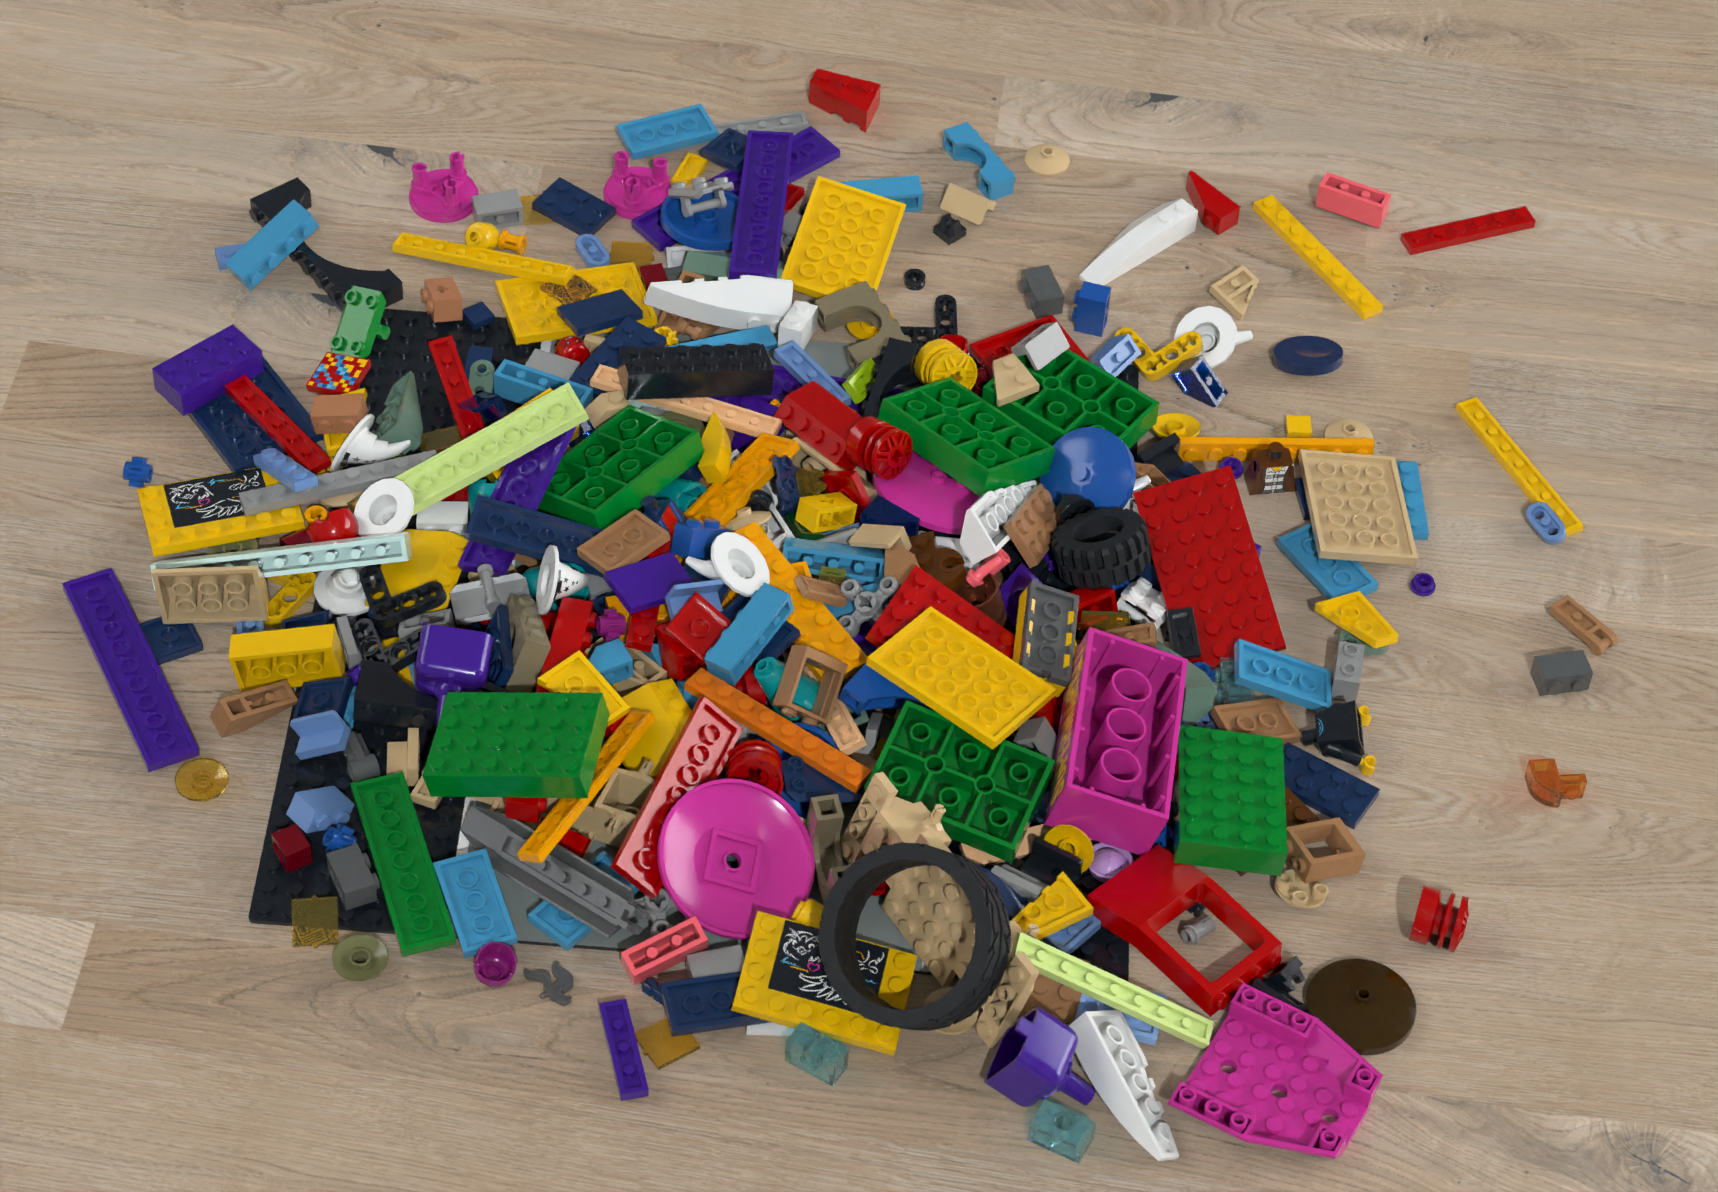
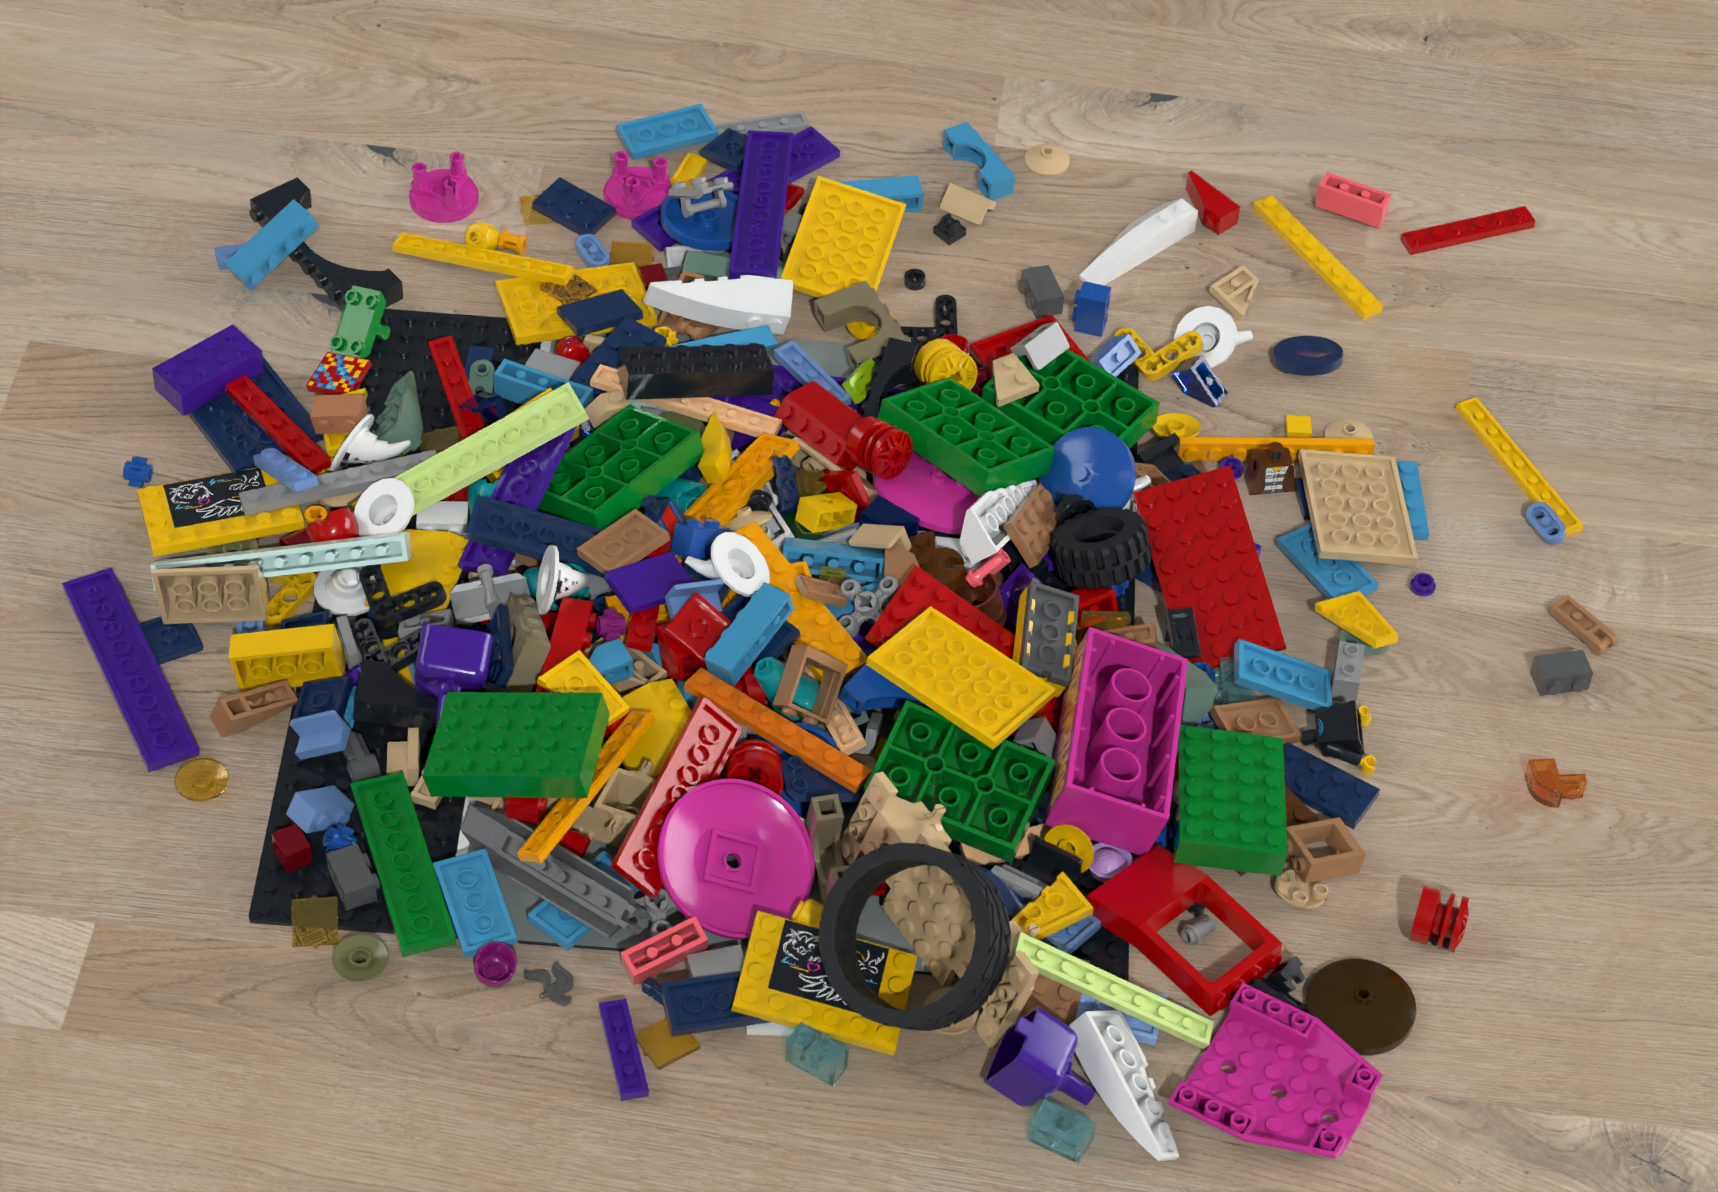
nougat brick [421,277,463,323] -> none
dark blue tile [463,301,495,330] -> none
light grey brick [471,189,524,229] -> none
white brick [778,300,818,350] -> none
red wedge [809,68,881,133] -> none
white shield [1117,577,1167,631] -> none

